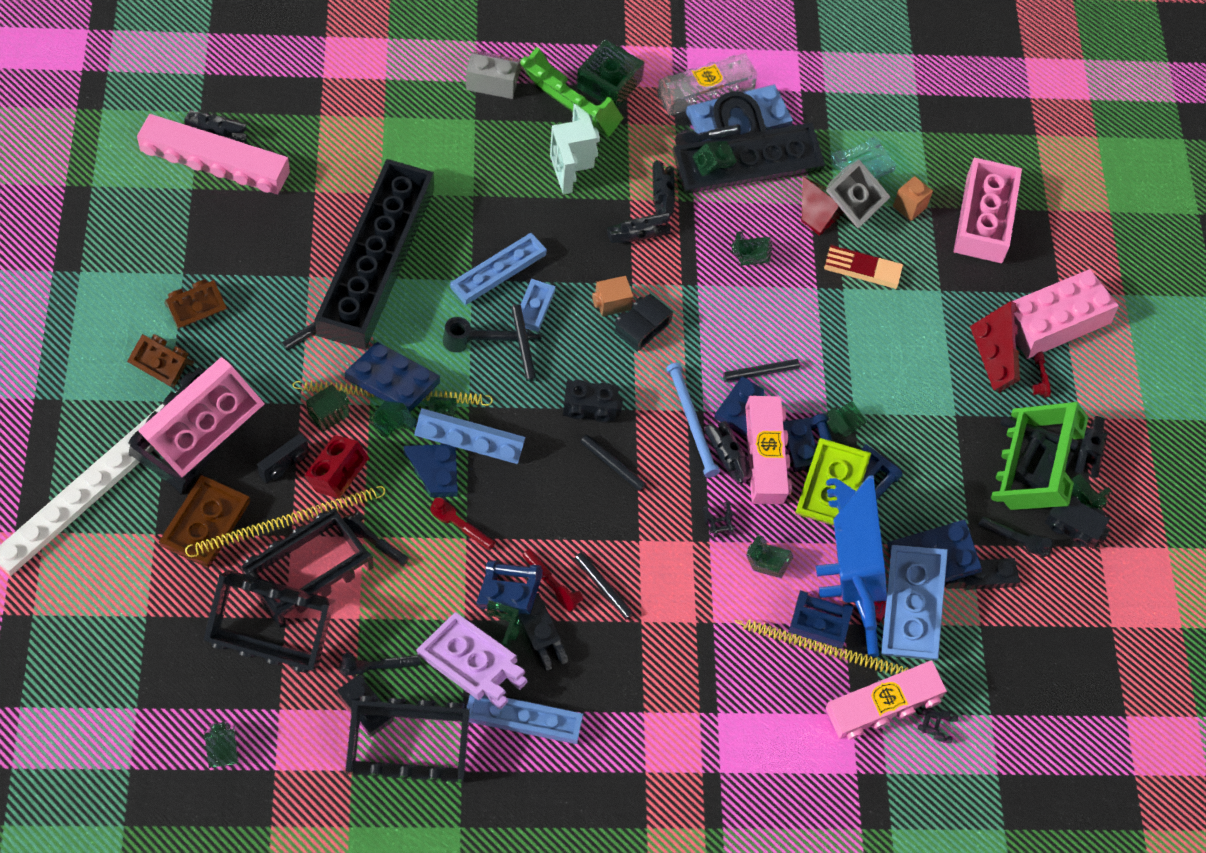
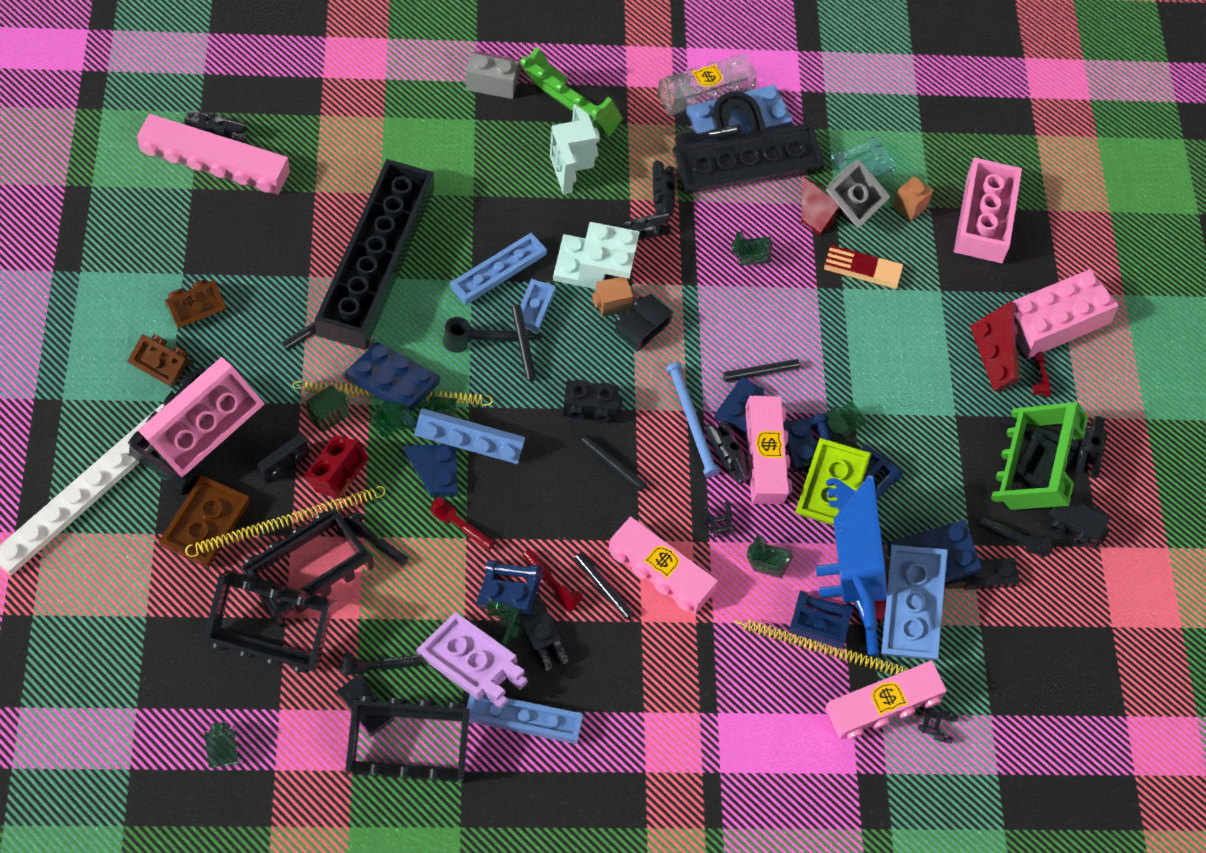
clear green brick [576,39,645,109] -> none
clear green bracket [693,141,737,176] -> none
clear green bracket [1071,474,1112,510] -> none
none -> light aqua bracket [553,222,639,289]
none -> bright pink brick [608,516,718,615]

